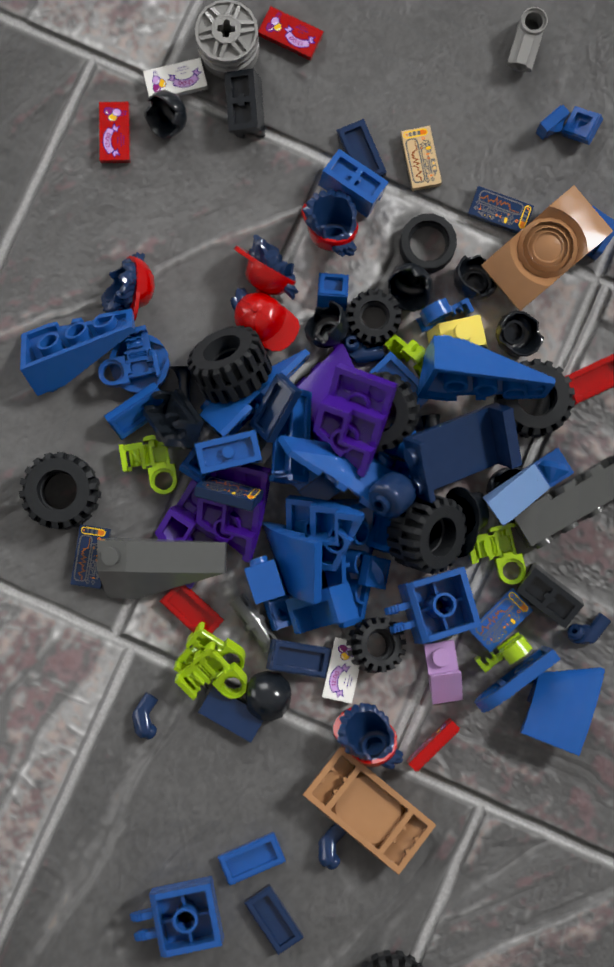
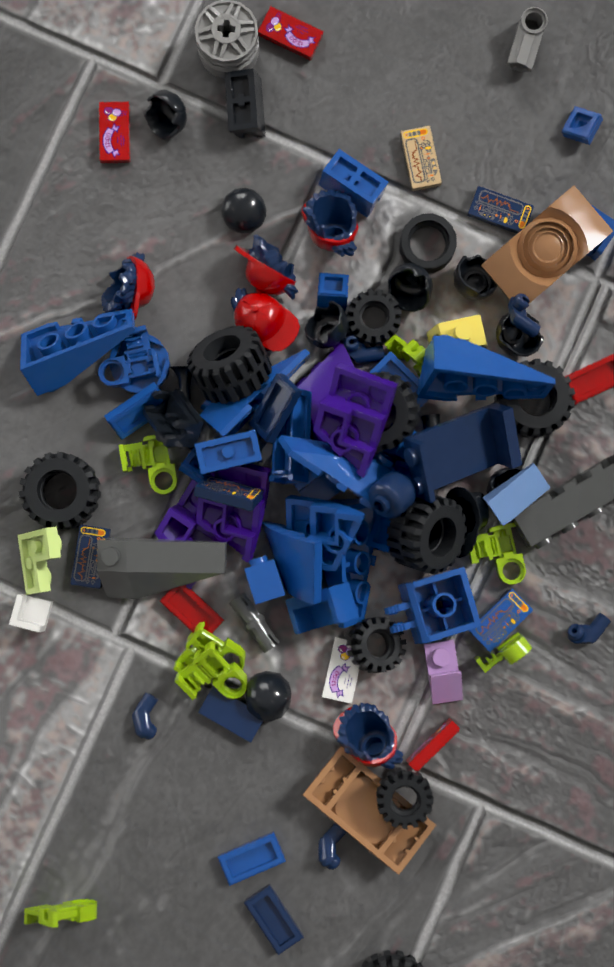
blue hinge [130,876,224,958] -> none
white tile [143,58,208,102] -> none
blue tile [263,594,293,631] -> none
dark blue tile [266,638,331,678] -> none
dark blue tile [336,119,387,177] -> none
blue tile [358,554,391,590] -> none
blue piece [416,297,475,333] -> none
blue tile [474,646,560,713] -> none
black hinge [516,562,584,628] -> none
blue slope [520,667,605,756] -> none
blue tile [534,448,574,488] -> none
blue tile [536,105,570,141] -> none
none -> white panel [9,594,53,632]
none -> yellowish green plate [18,527,62,595]
none -> lime piece [24,899,98,928]
none -> black hair [221,187,267,234]
none -> black tyre [376,768,434,829]
none -> dark blue arm [508,293,541,338]

